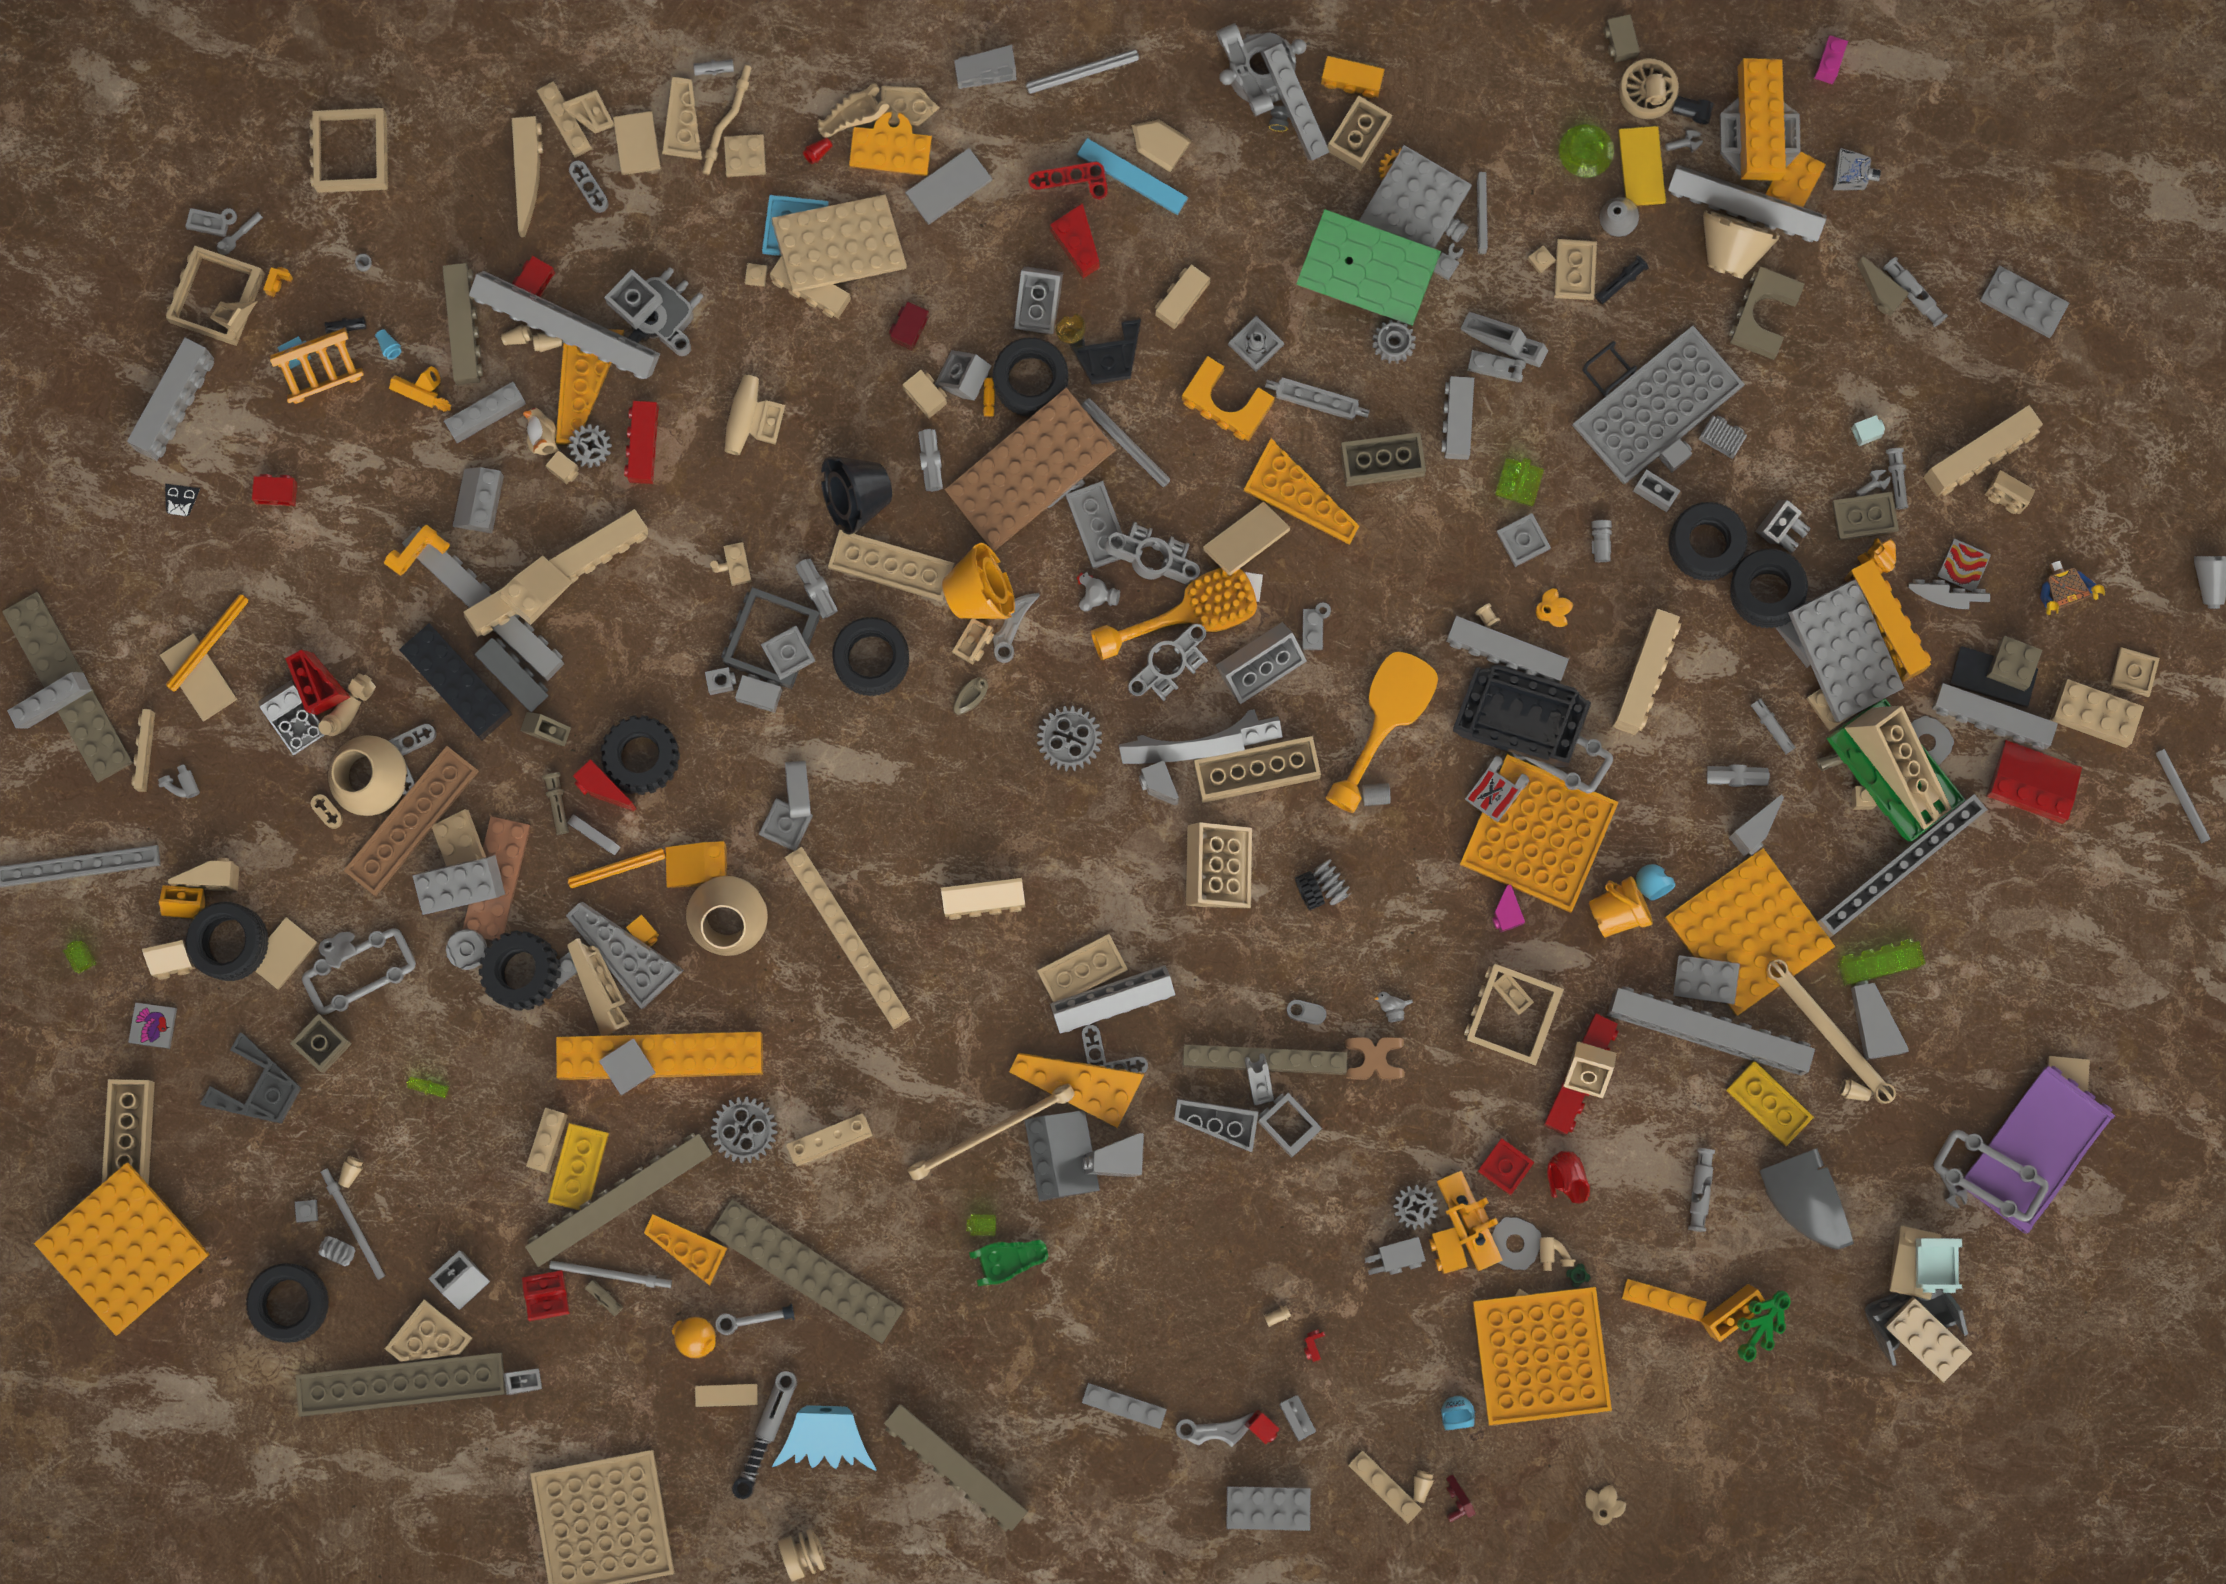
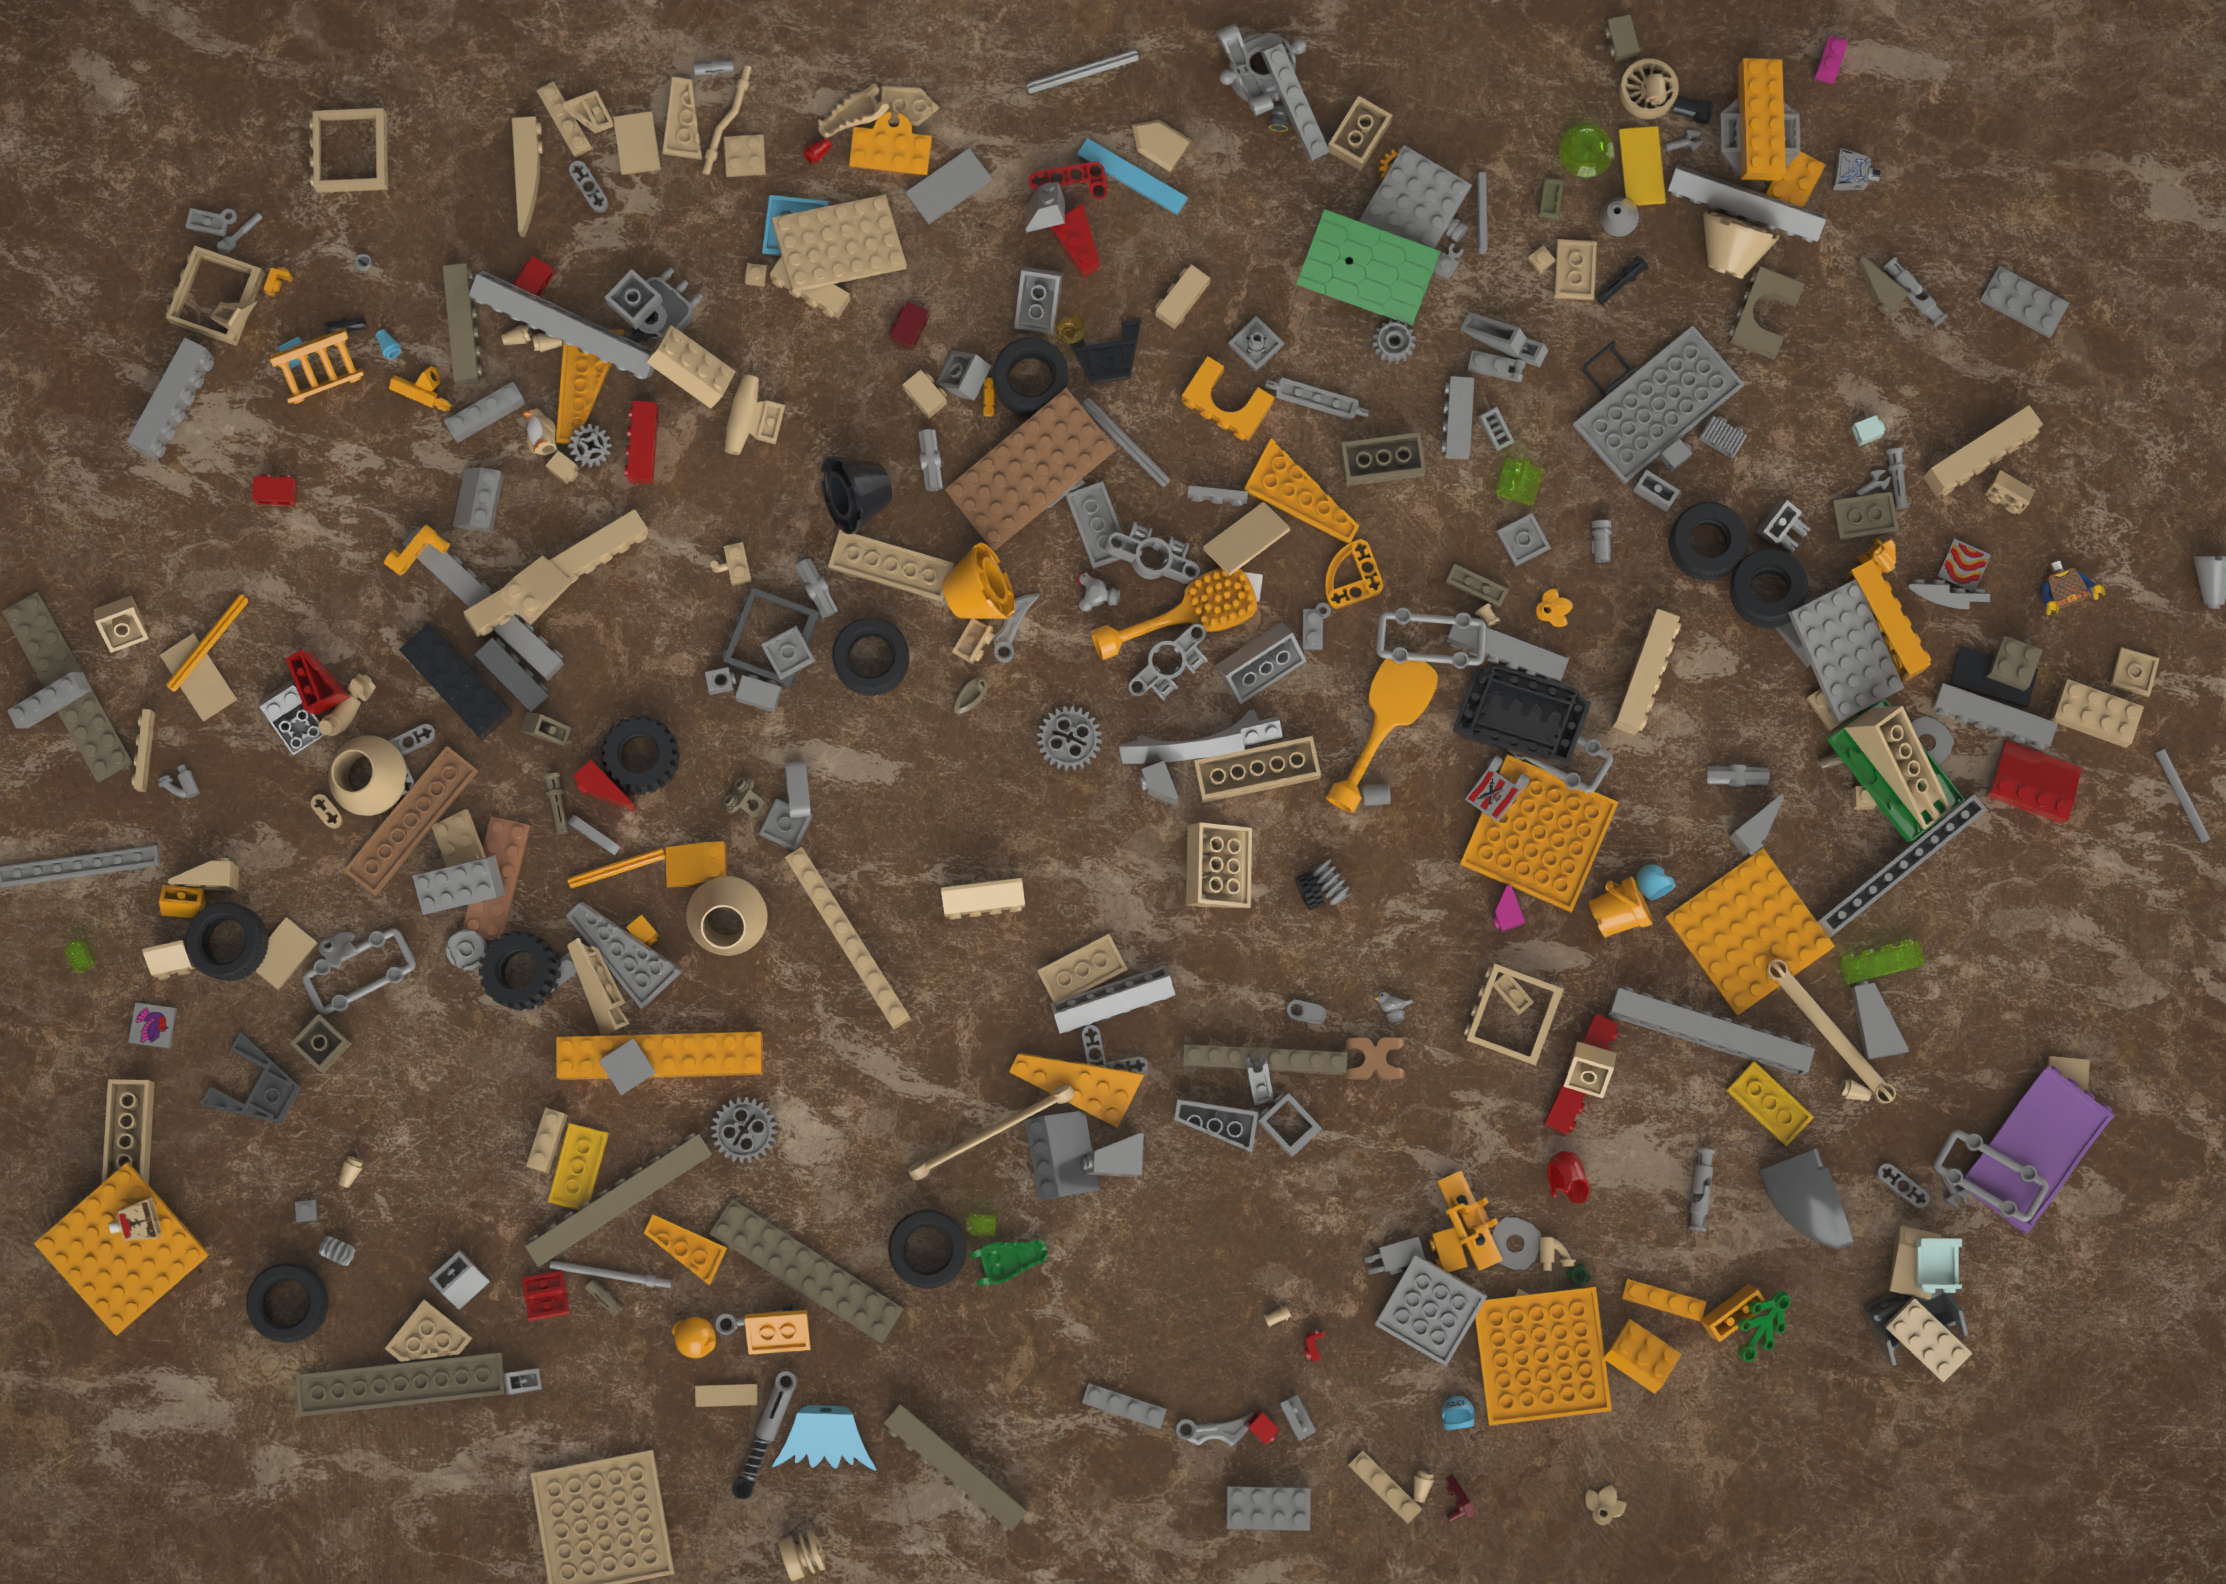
black sticker [165,484,200,516] -> none
light grey bar [321,1168,385,1280] -> none
clear neon green axle [407,1076,449,1098] -> none
tan fence [786,1113,873,1167] -> none
light grey wedge [954,45,1016,89] -> none
light orange brick [1321,56,1385,98] -> none
light grey gear [1393,1185,1438,1230] -> none
red plate [1477,1138,1535,1196] -> none
light grey plate [1673,955,1740,1004] -> none
light grey pin [1751,699,1796,755] -> none
none -> tan slope [93,595,149,653]
none -> tan torso [109,1197,162,1241]
none -> tan brick [646,325,736,408]
none -> dark tan bracket [723,777,765,818]
none -> light orange plate [745,1310,811,1354]
none -> black tyre [888,1209,967,1289]
none -> light grey slope [1026,182,1065,232]
none -> light grey plate [1187,485,1248,506]
none -> light orange beam [1325,539,1383,609]
none -> light grey plate [1375,1254,1487,1366]
none -> light grey bar [1376,608,1487,669]
none -> dark tan plate [1446,564,1509,608]
none -> light grey slope [1477,407,1514,451]
none -> olive plate [1538,178,1564,220]
none -> light orange brick [1603,1319,1681,1394]
none -> light grey beam [1876,1164,1930,1208]

